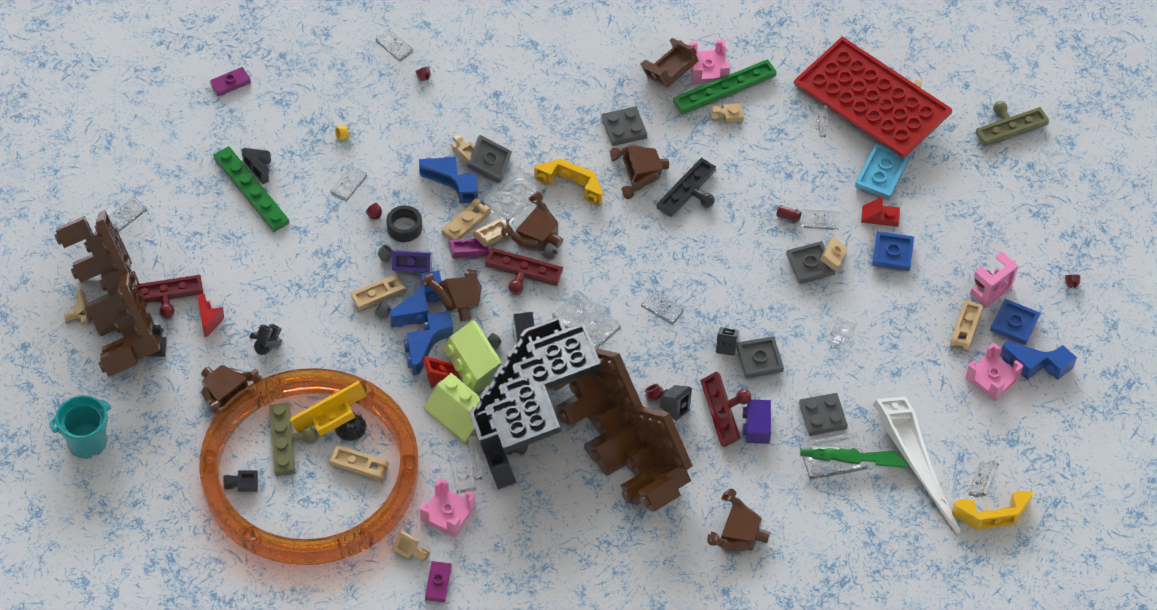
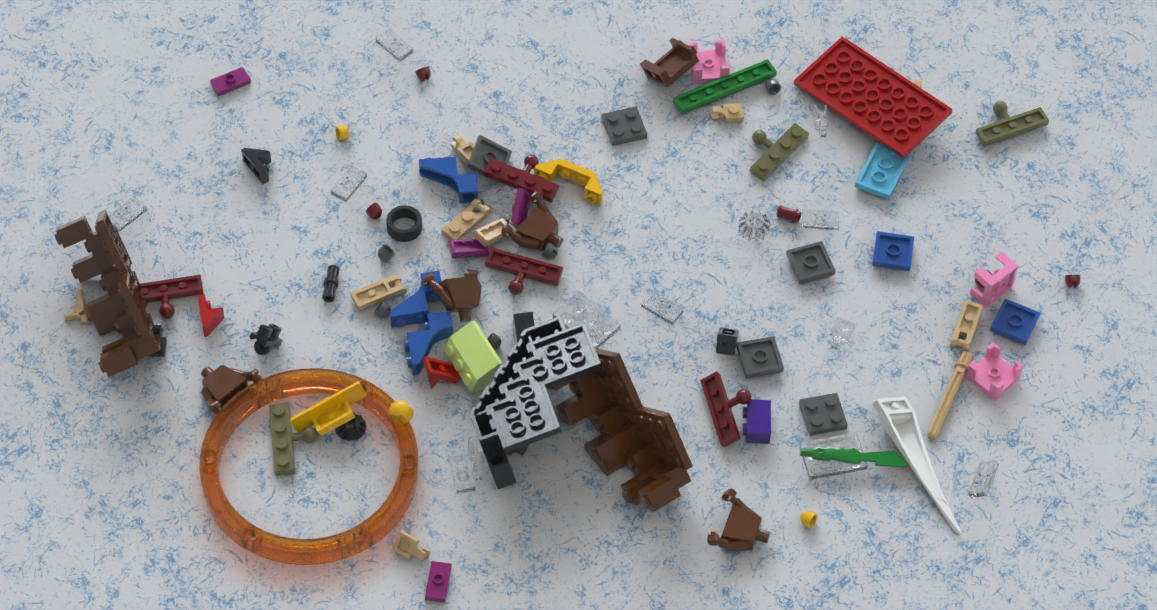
teal piece [49,395,111,459] -> none
green plate [213,146,290,232] -> none
black plate [223,470,258,492] -> none
tan plate [330,445,389,482] -> none
dark purple brick [392,250,432,272] -> none
bright pink panel [420,478,475,537] -> none
yellowish green slope [424,373,480,444] -> none
reddish brown torso [610,144,670,199] -> none
dark red plate [645,384,664,401] -> none
black plate [657,157,716,217] -> none
black slope [660,385,692,421] -> none
tan plate [820,236,847,271] -> none
red slope [861,197,900,227] -> none
yellow slope [952,491,1033,530] -> none
blue arch [1000,341,1077,380] -> none
none -> black pin [322,265,340,302]
none -> yellow piece [389,400,414,425]
none -> dark red plate [483,155,560,203]
none -> magenta plate [510,188,531,229]
none -> clear gear [738,210,770,243]
none -> olive plate [750,123,809,182]
none -> dark grey hinge [765,79,781,95]
none -> yellow hinge [800,511,818,528]
none -> tan axle [927,351,972,440]

